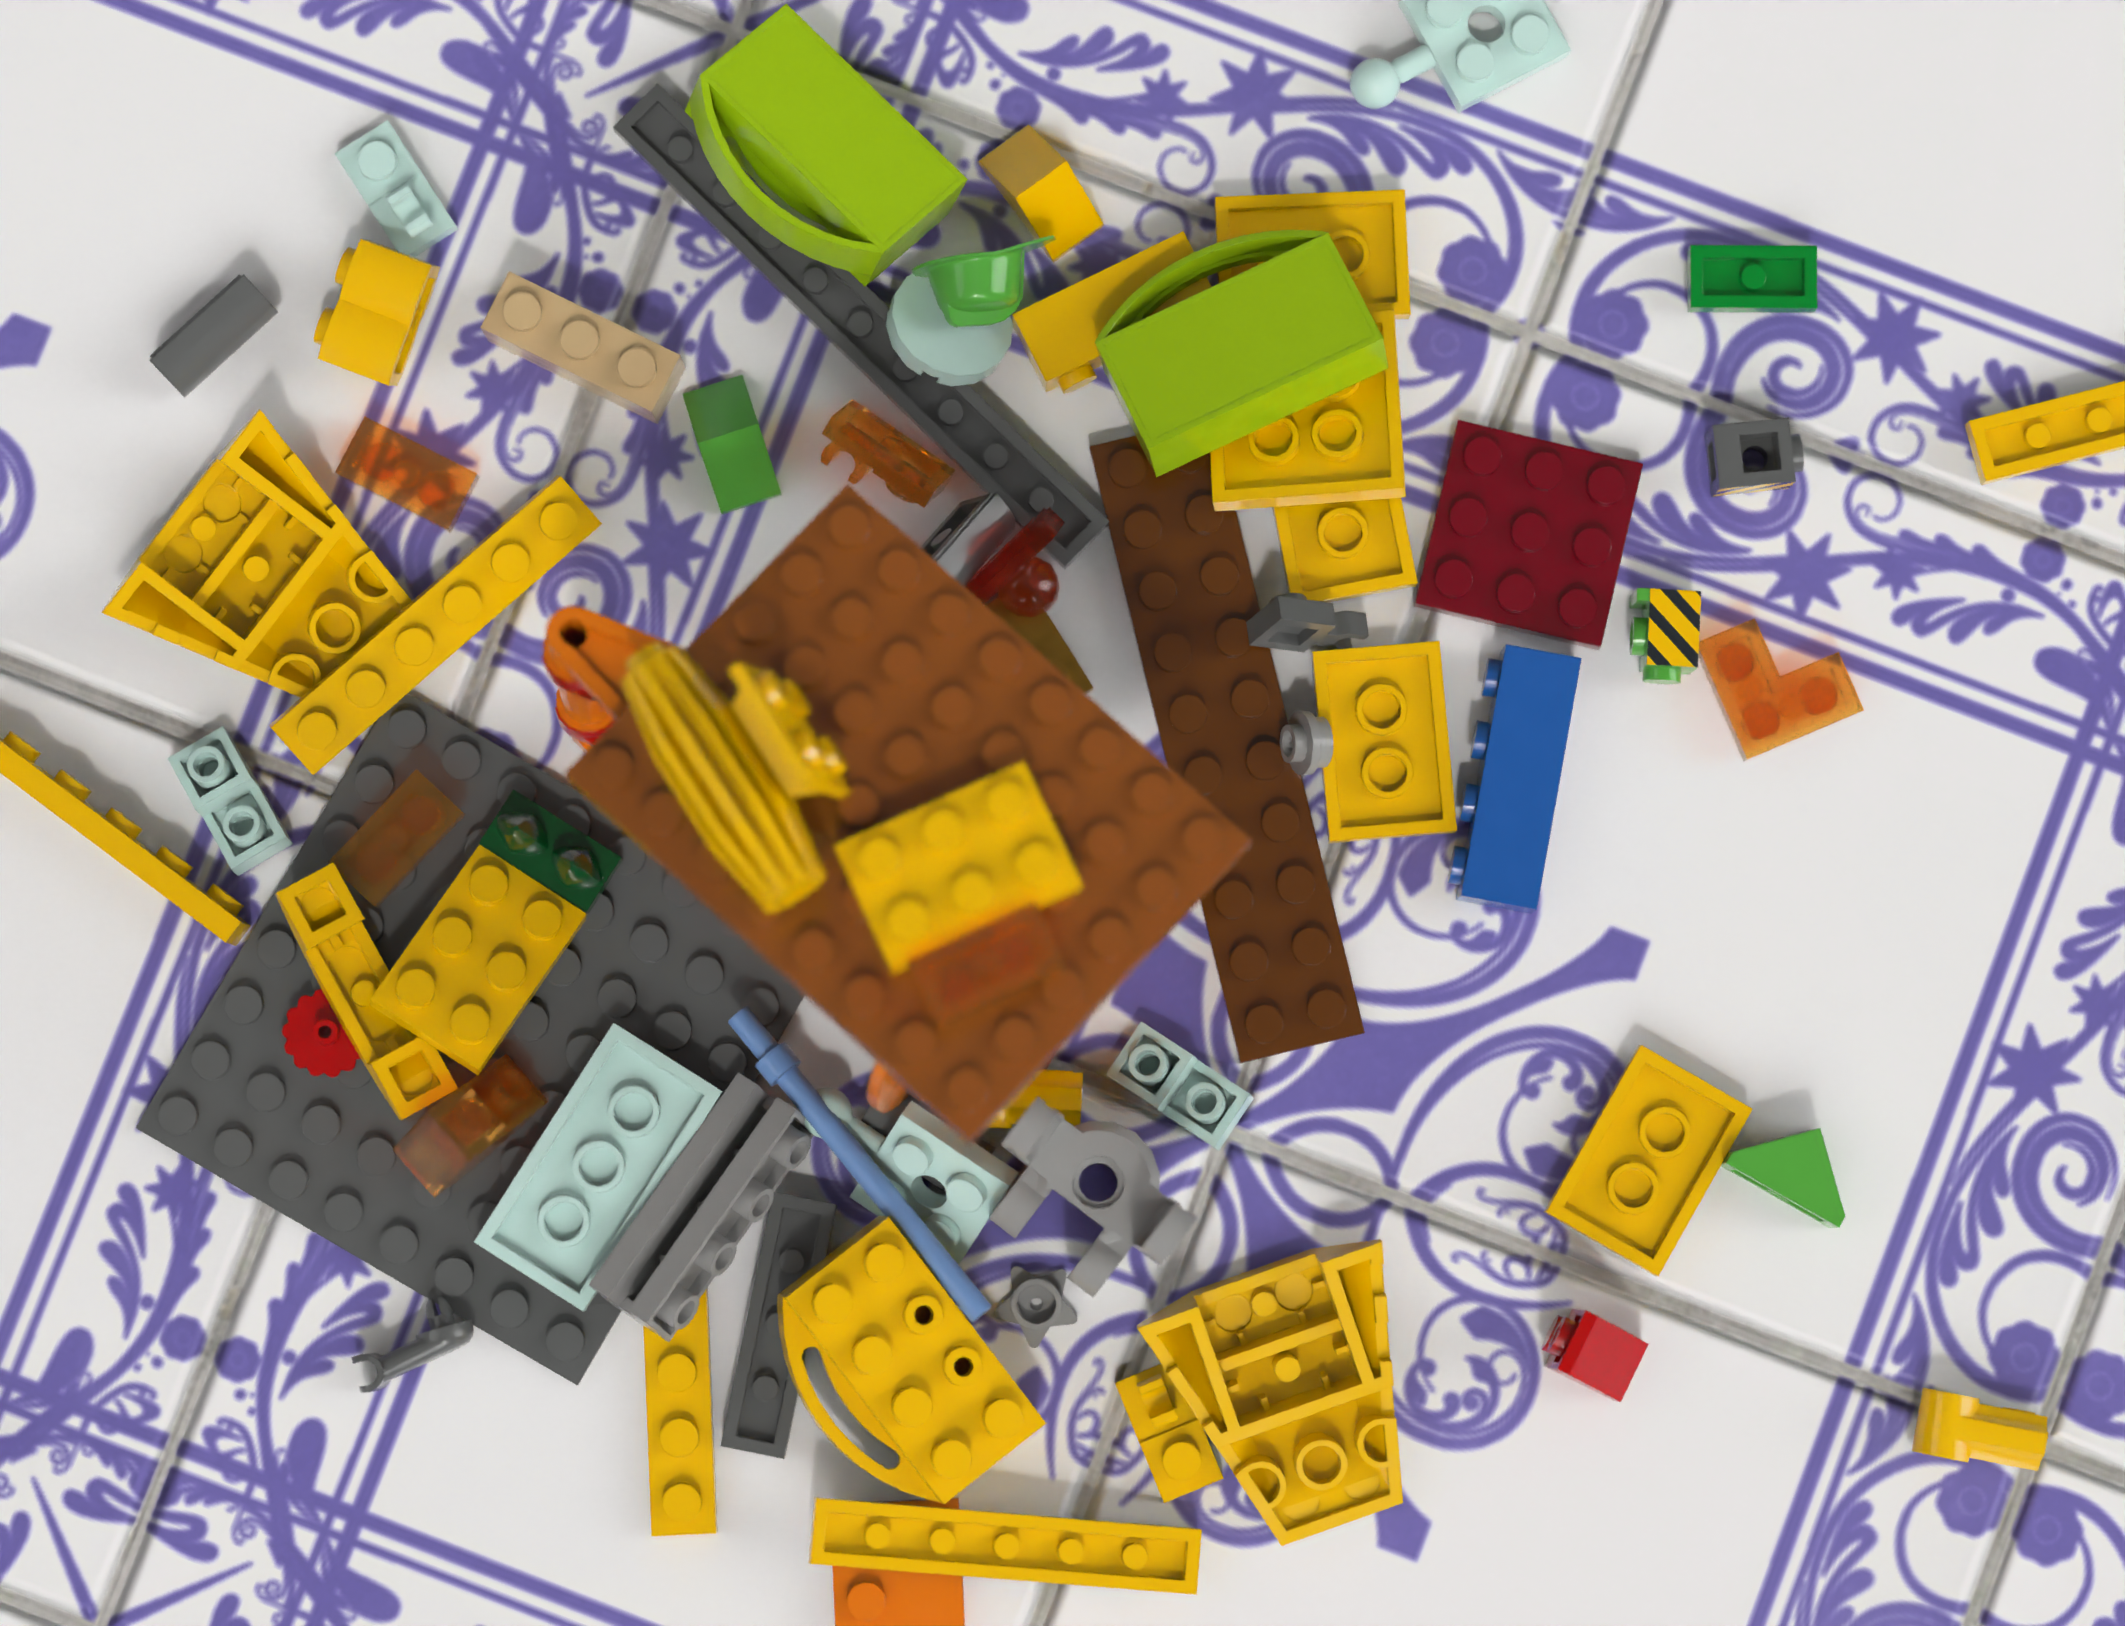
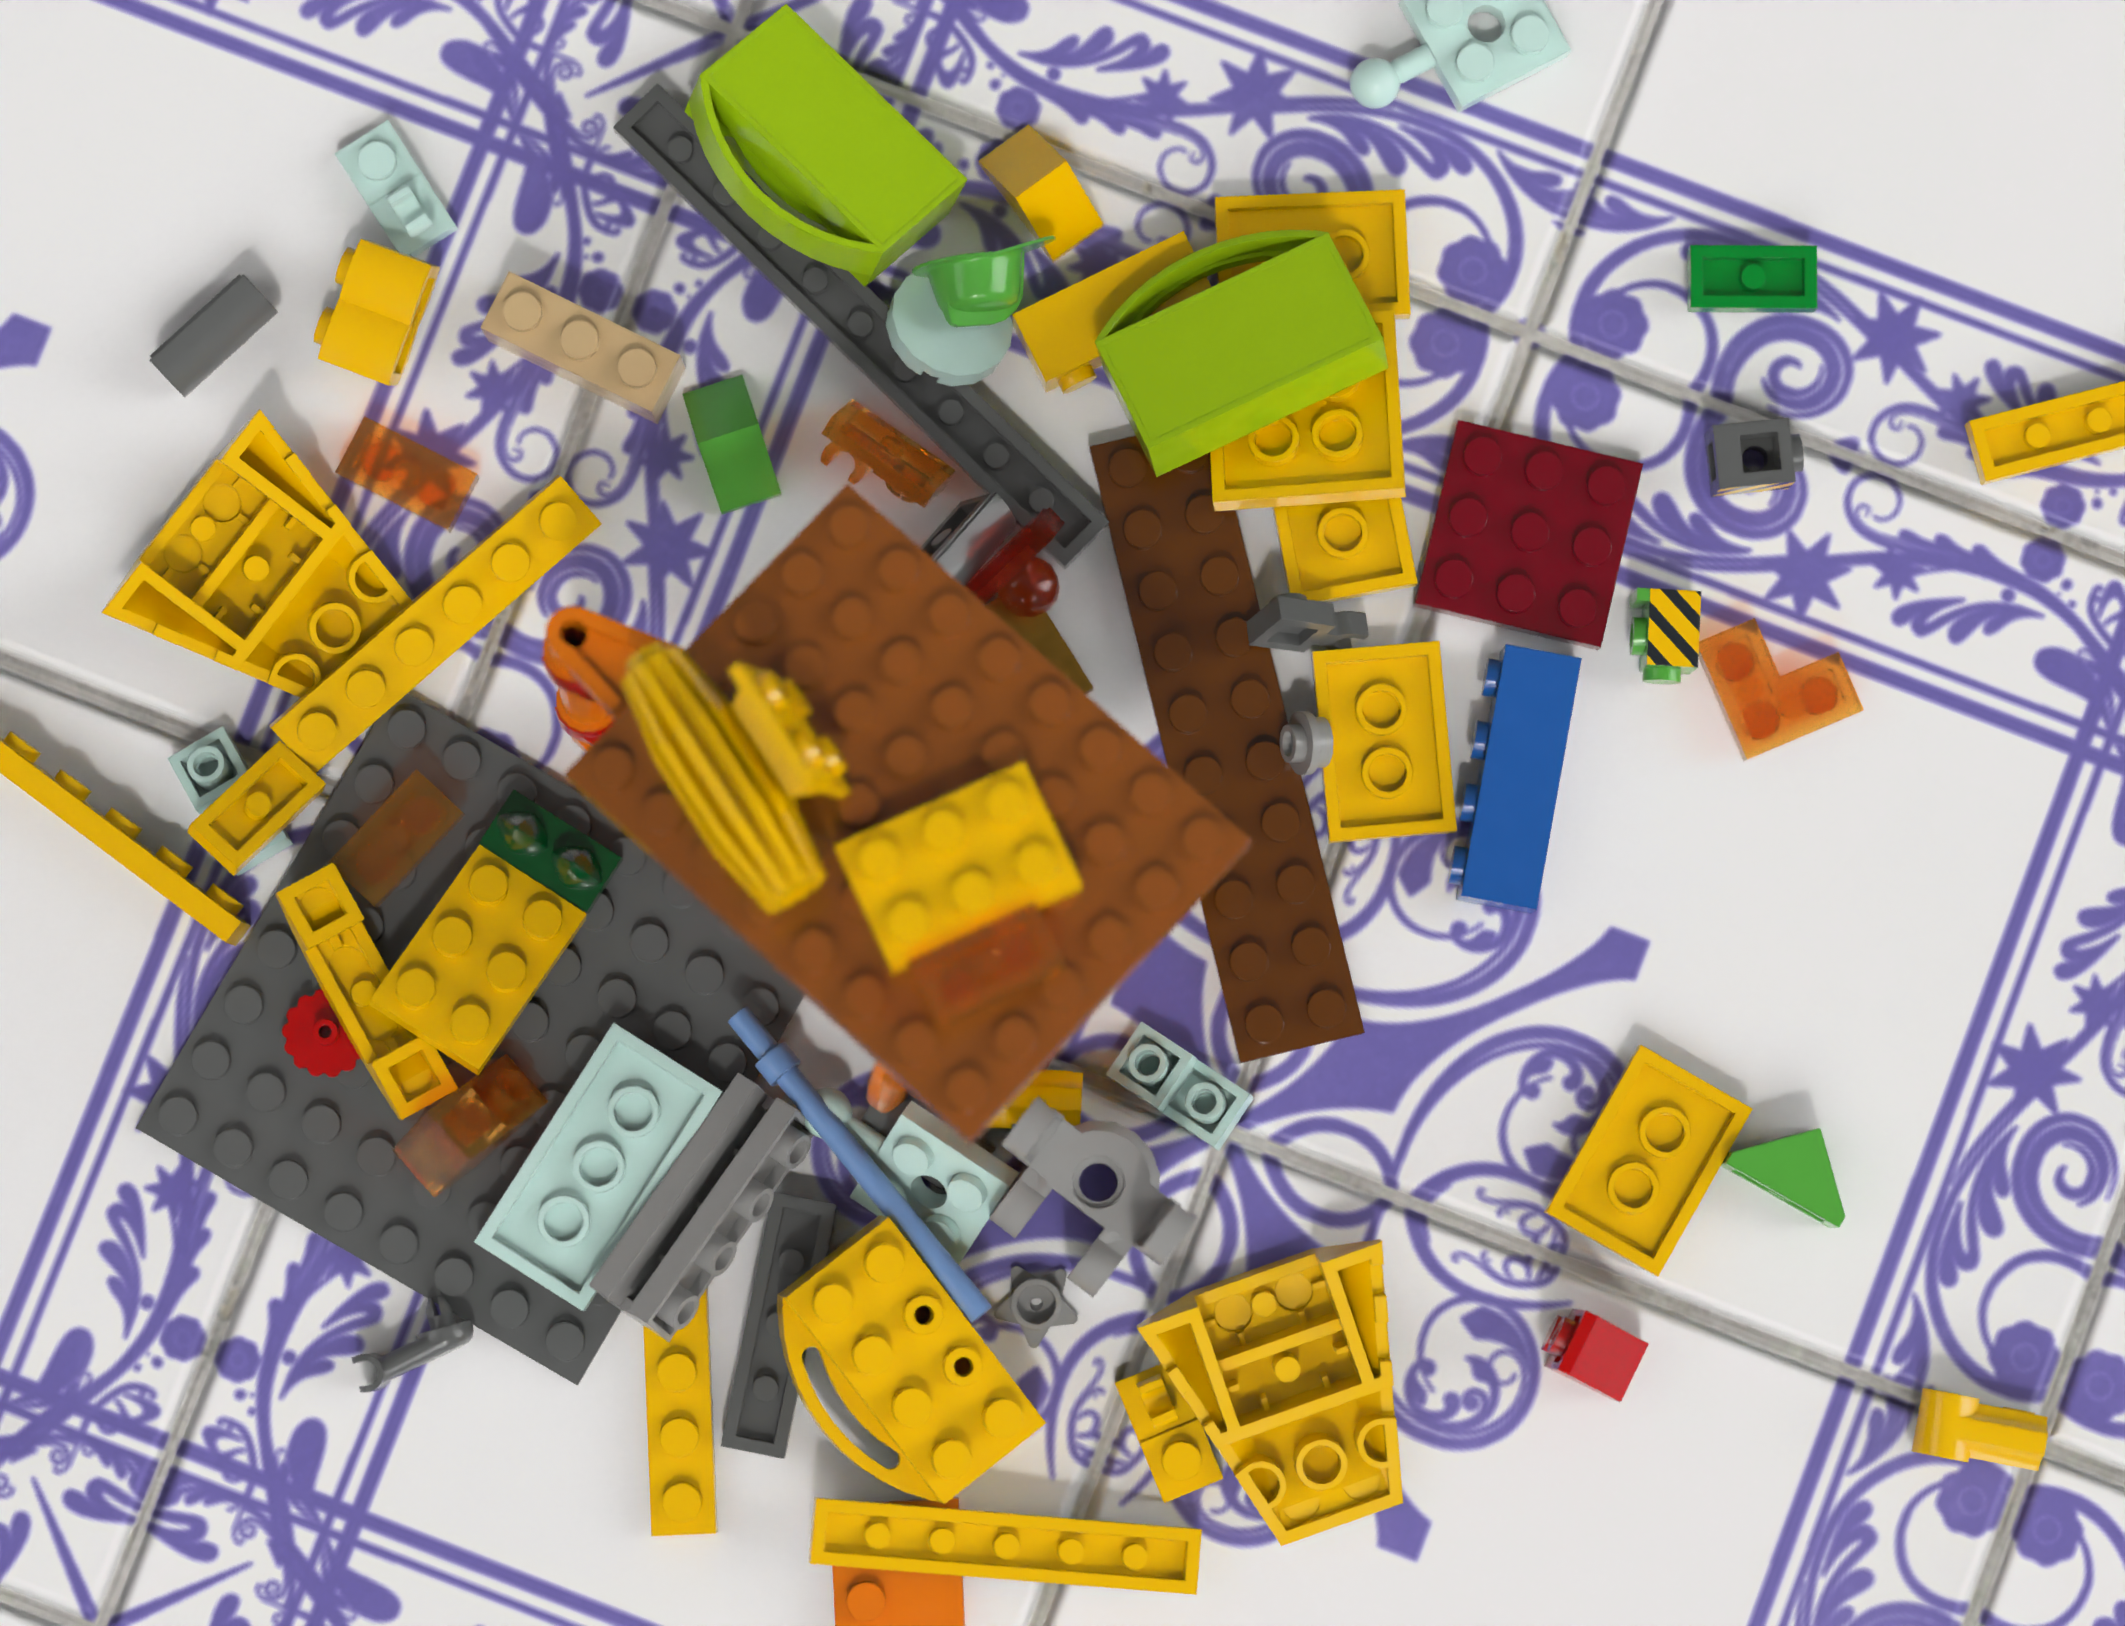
none -> yellow plate [187,740,326,876]

